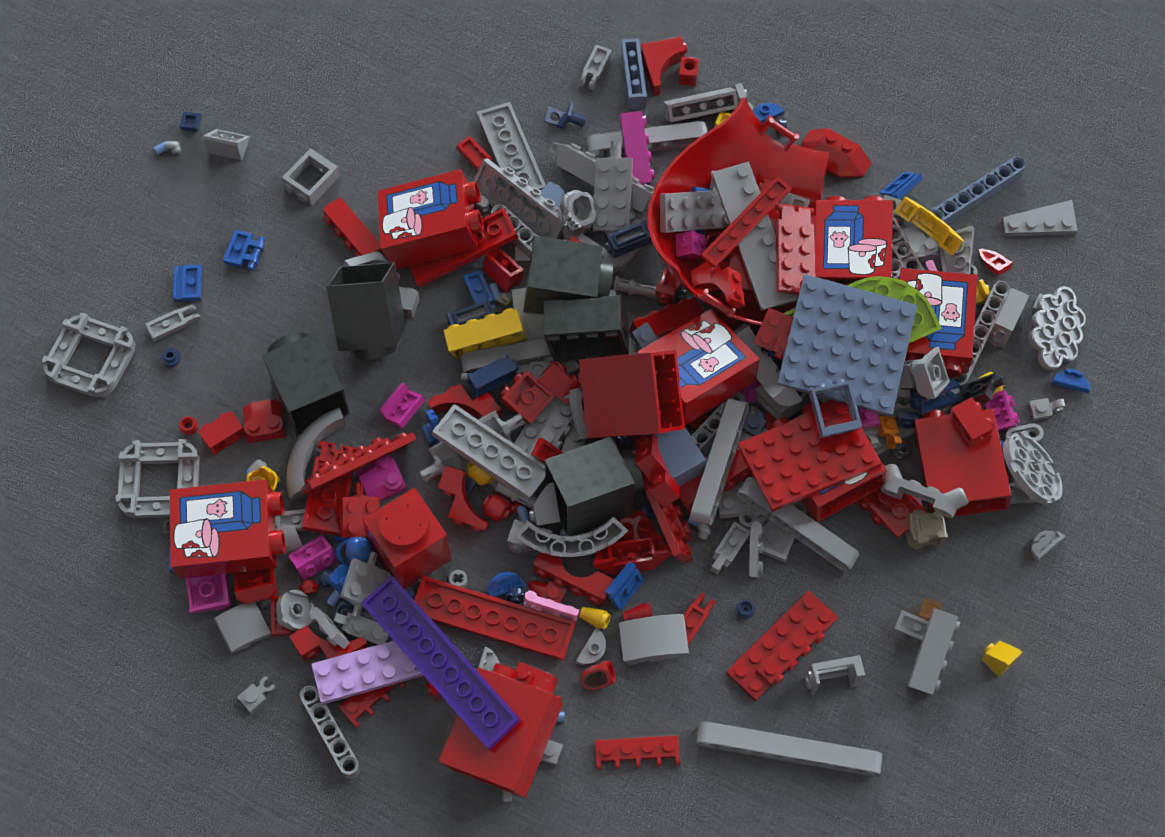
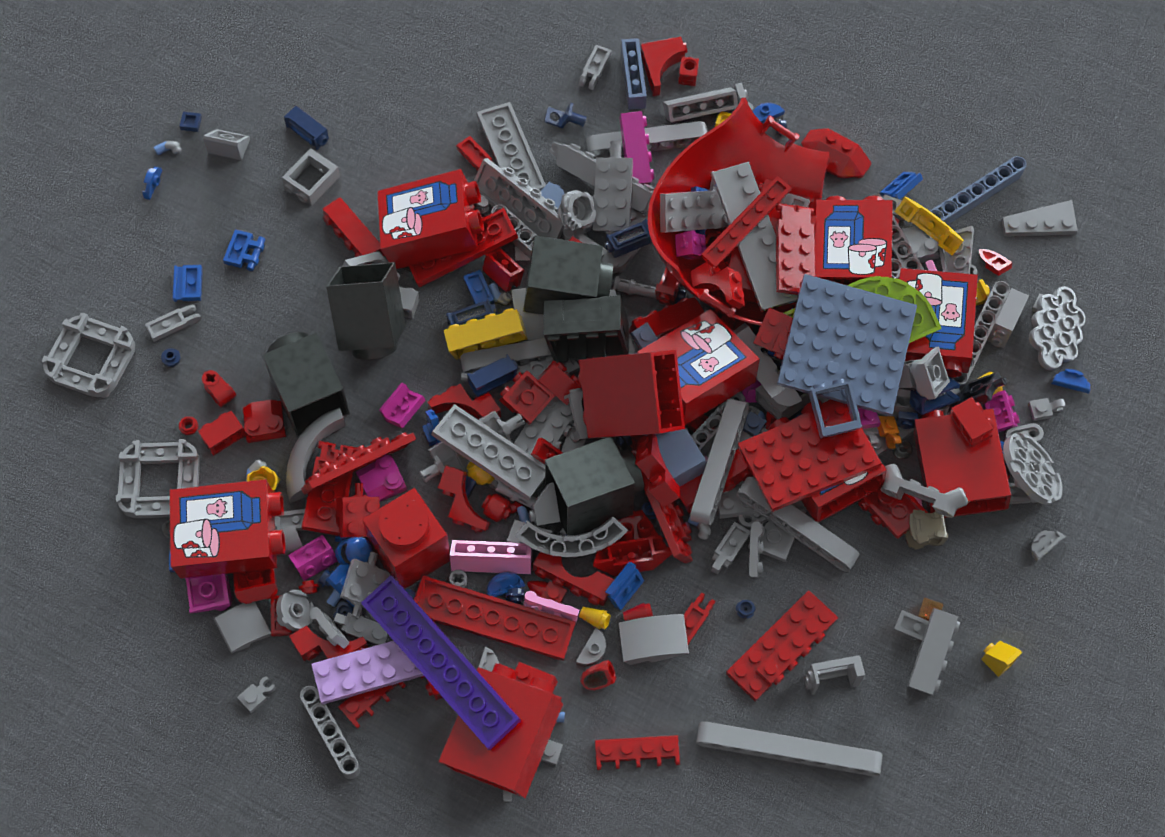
none -> blue plate [143,166,163,200]
none -> red piece [202,370,237,408]
none -> dark blue window [284,106,329,150]
none -> bright pink brick [450,540,532,574]

